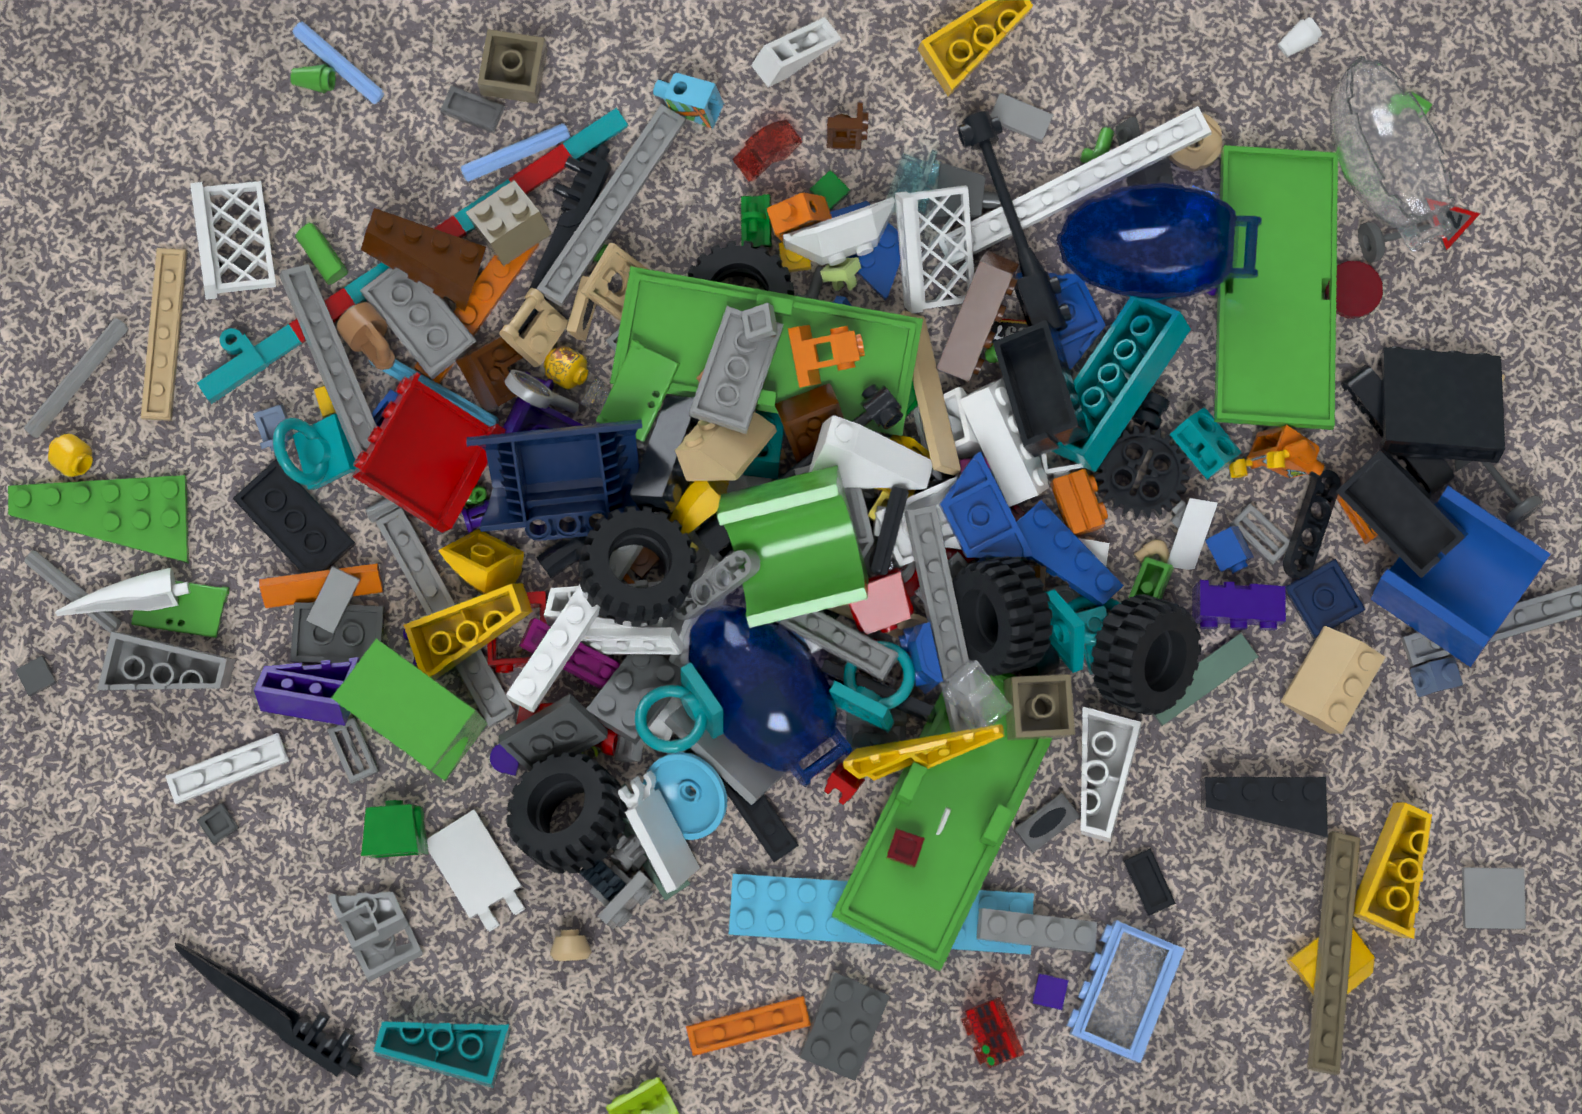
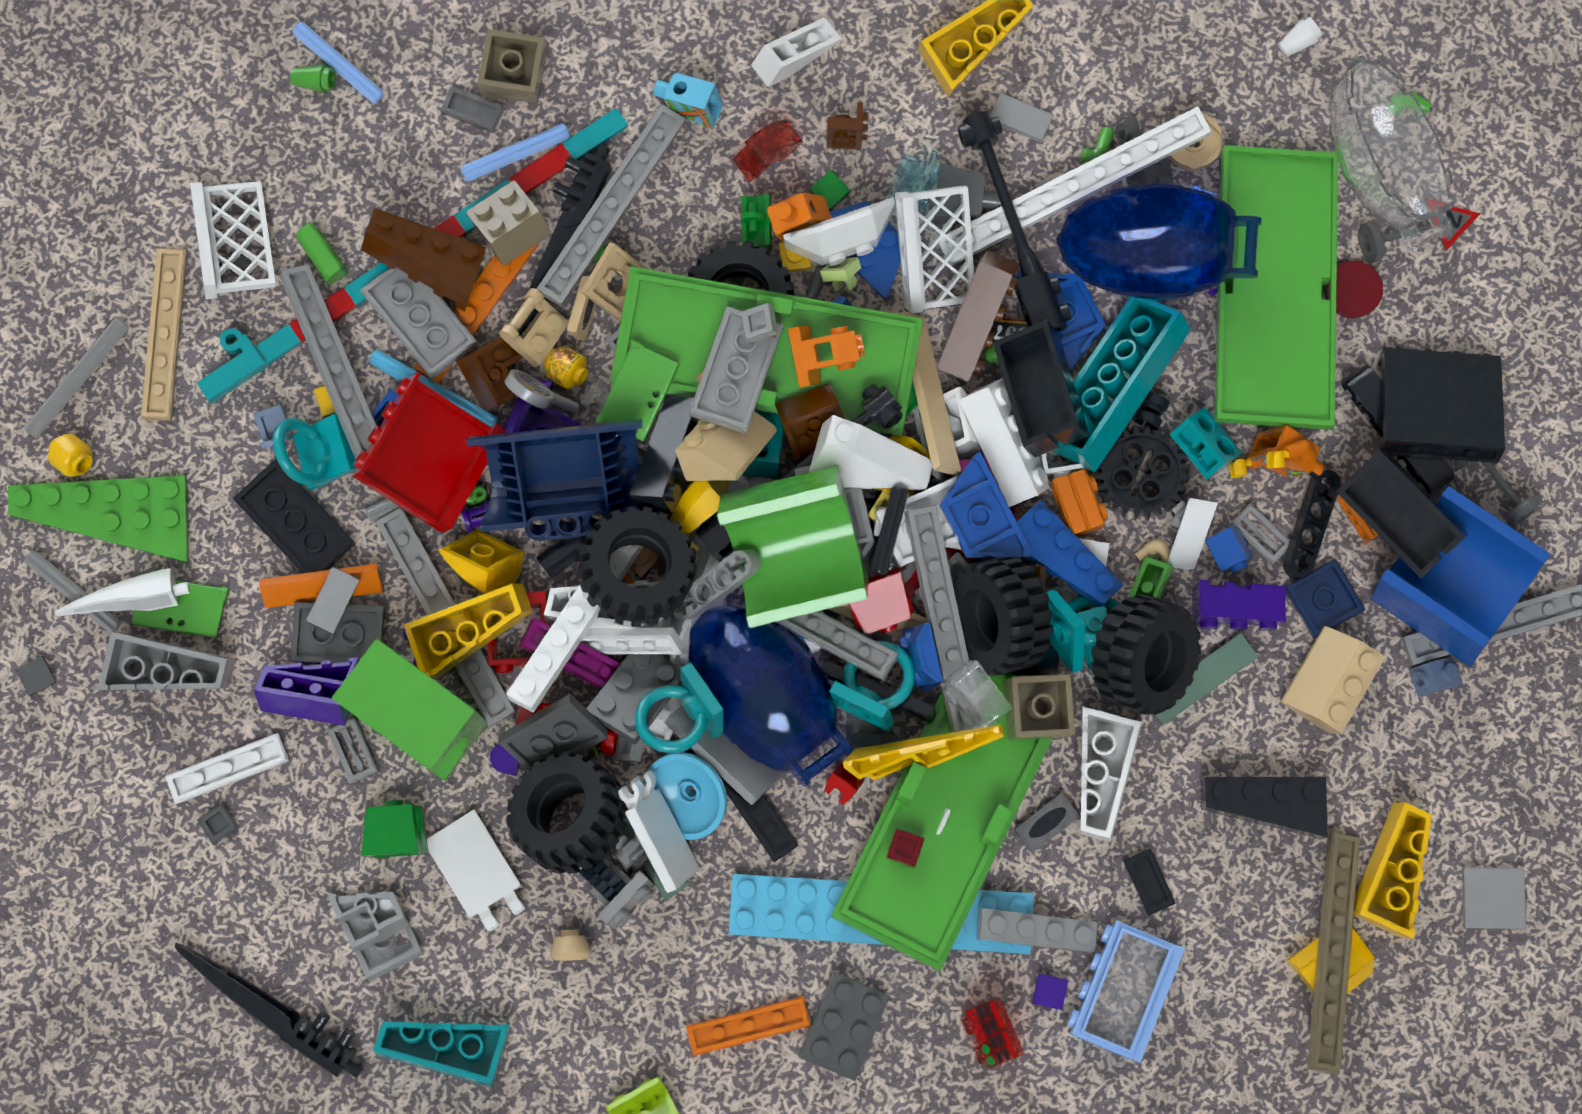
medium nougat piece [337,302,395,370] -> none

